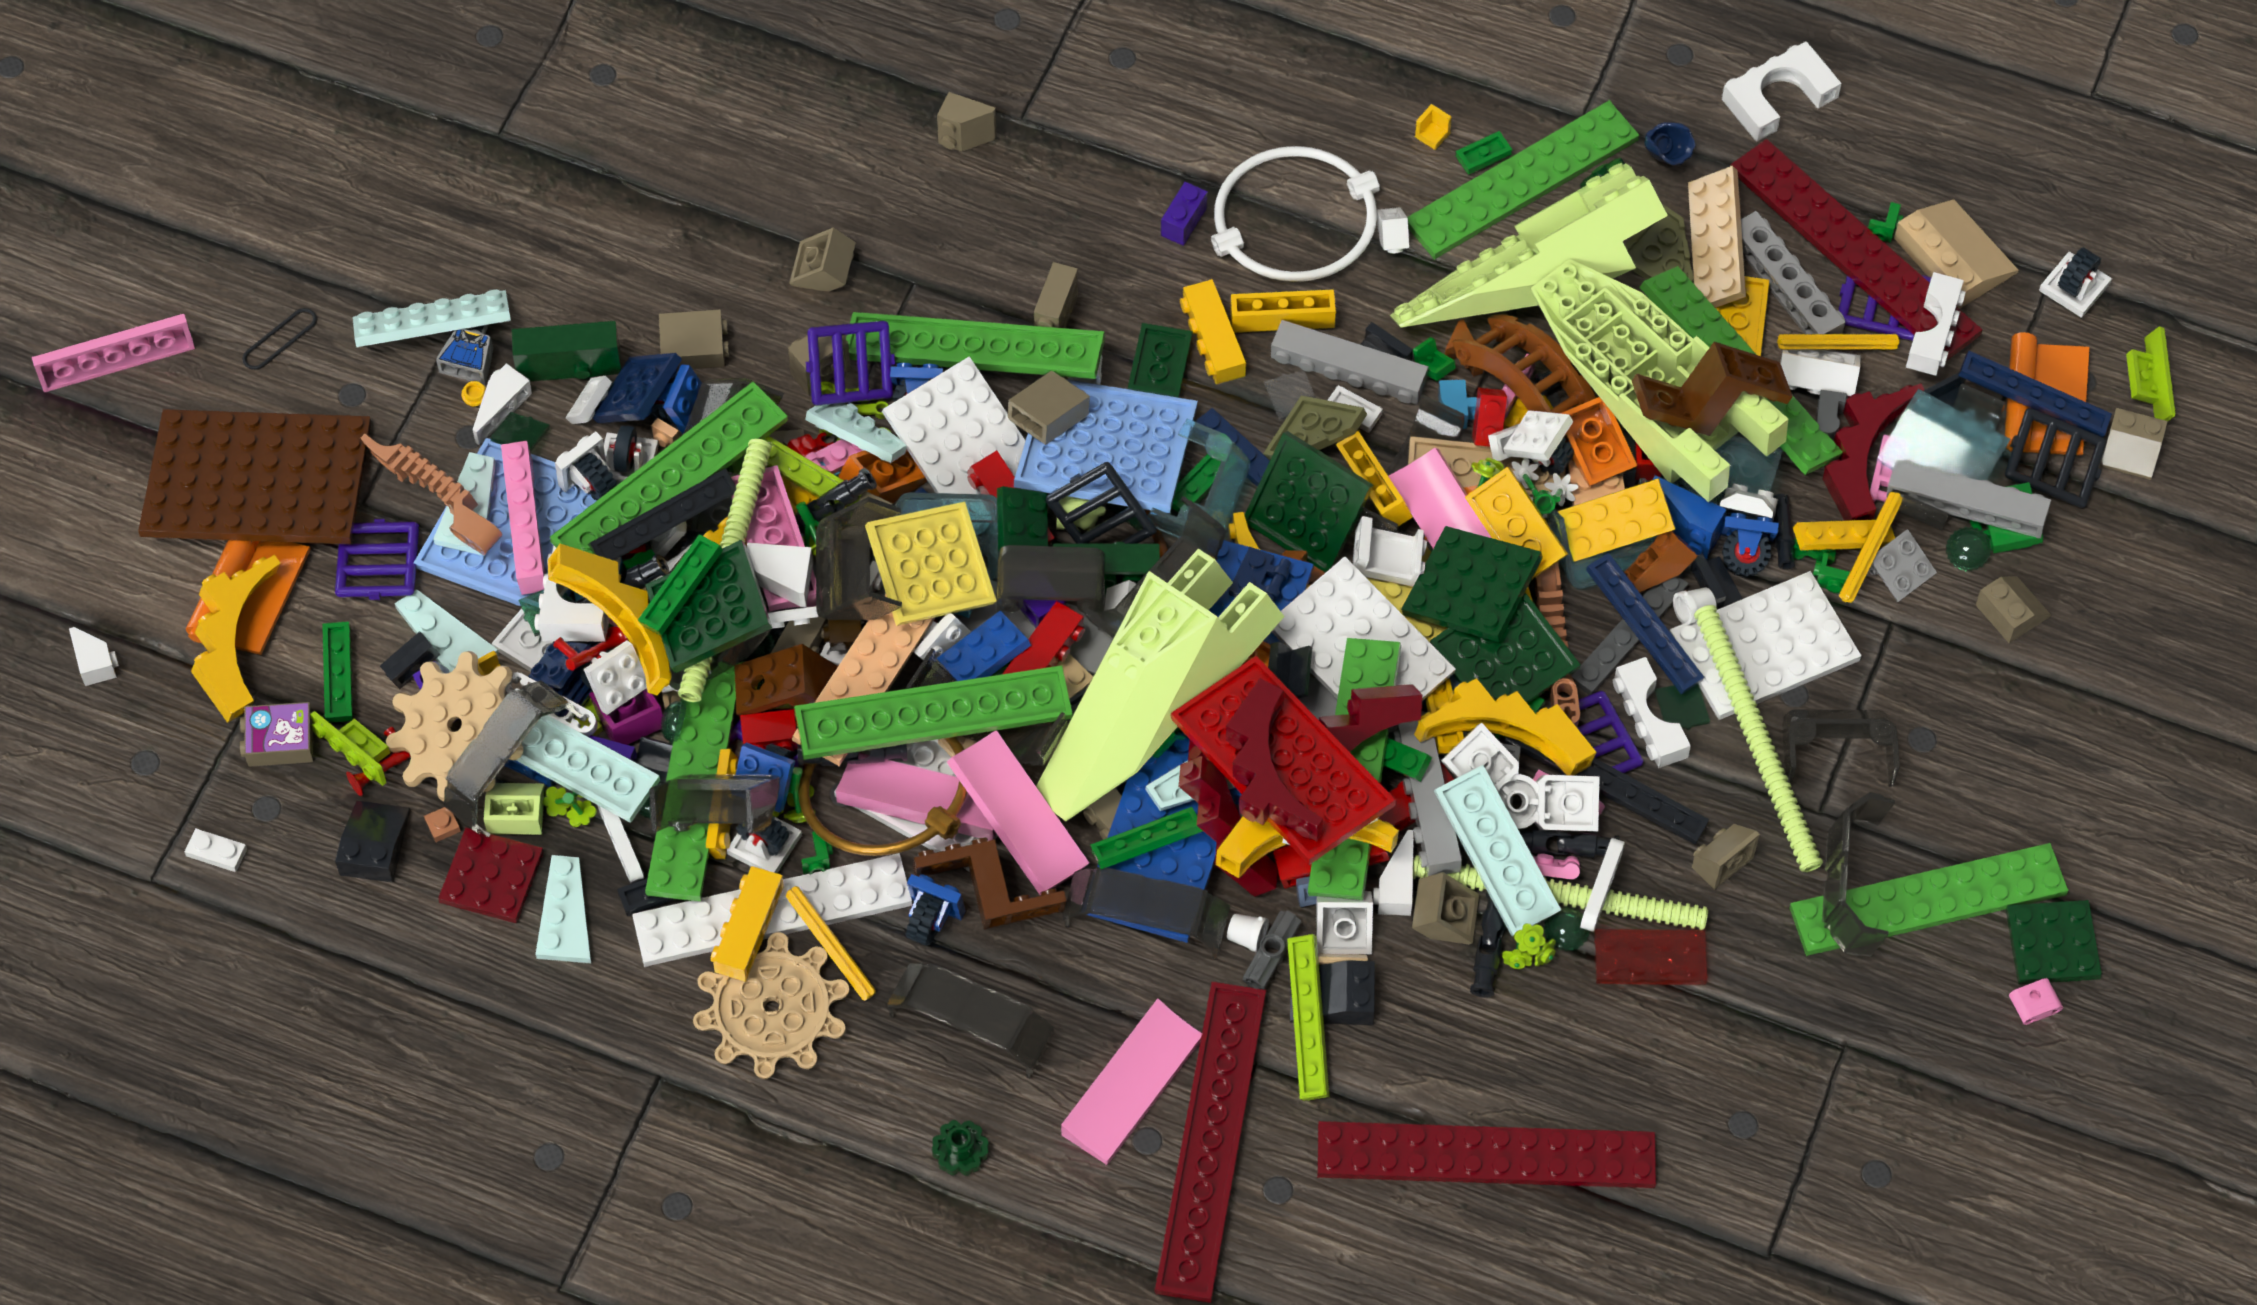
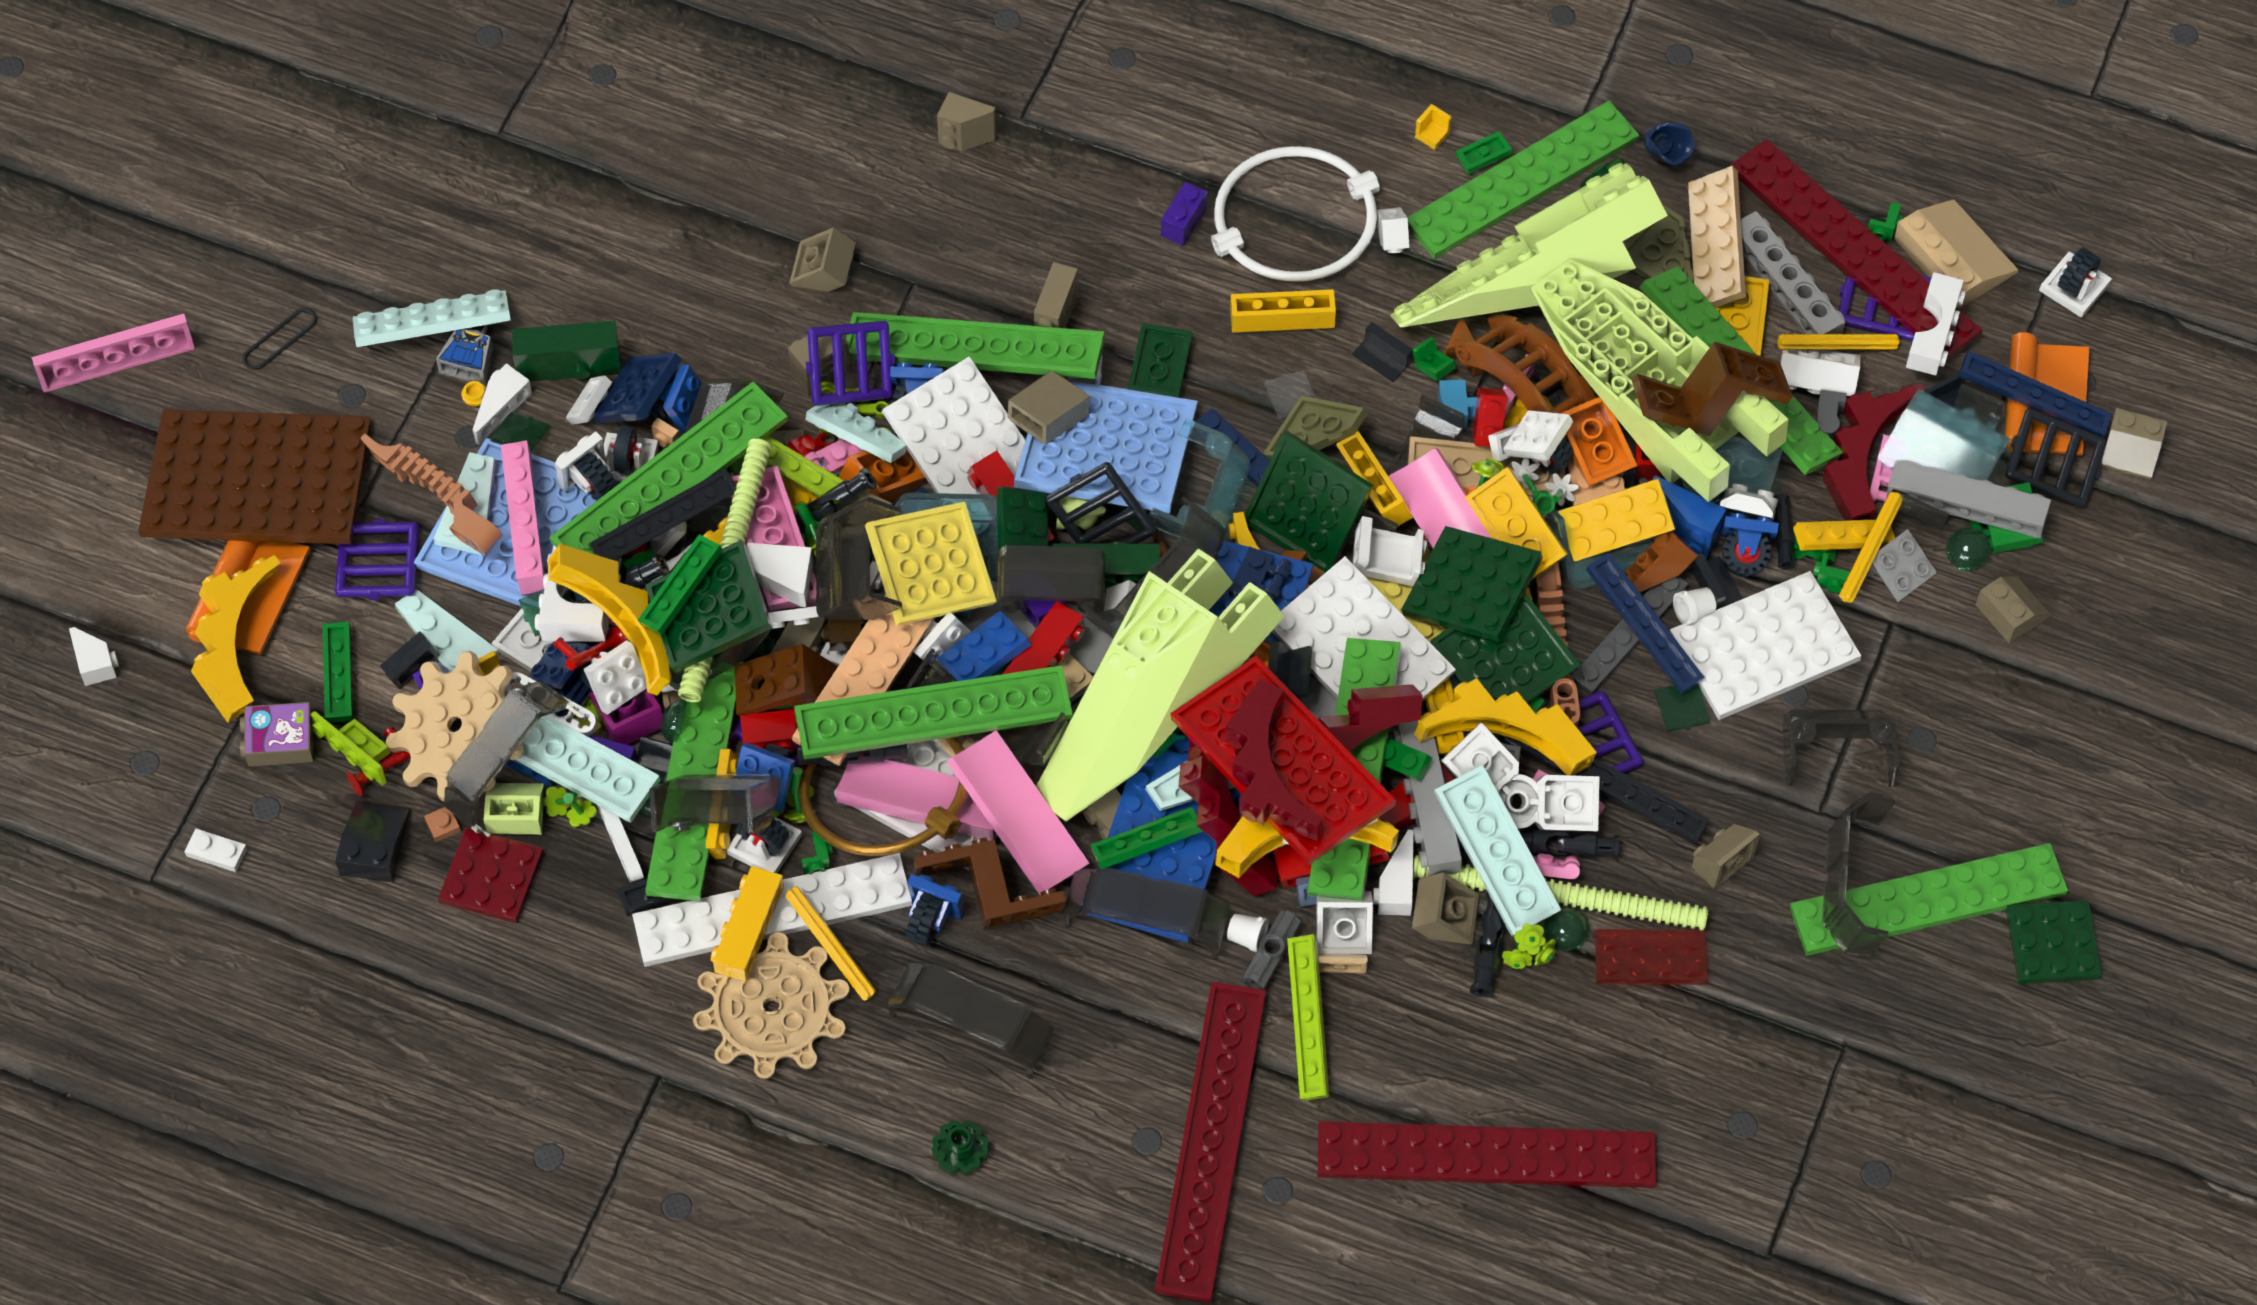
light aqua wing [536,855,591,963] -> none
dark tan brick [659,309,729,370] -> none
bright pink arch [1061,999,1202,1165] -> none
green plate [1171,446,1235,517] -> none
yellow brick [1180,279,1246,384] -> none
light grey brick [1271,320,1428,405] -> none
black slope [1290,960,1375,1025] -> none
white plate [1328,385,1383,433] -> none
white beam [1580,838,1625,932] -> none
white arch [1613,657,1691,768] -> none
yellowish green piece [1694,605,1823,872] -> none
white arch [1722,42,1842,142] -> none
bright pink piece [2009,978,2063,1025] -> none
lime bracket [2126,326,2175,422] -> none

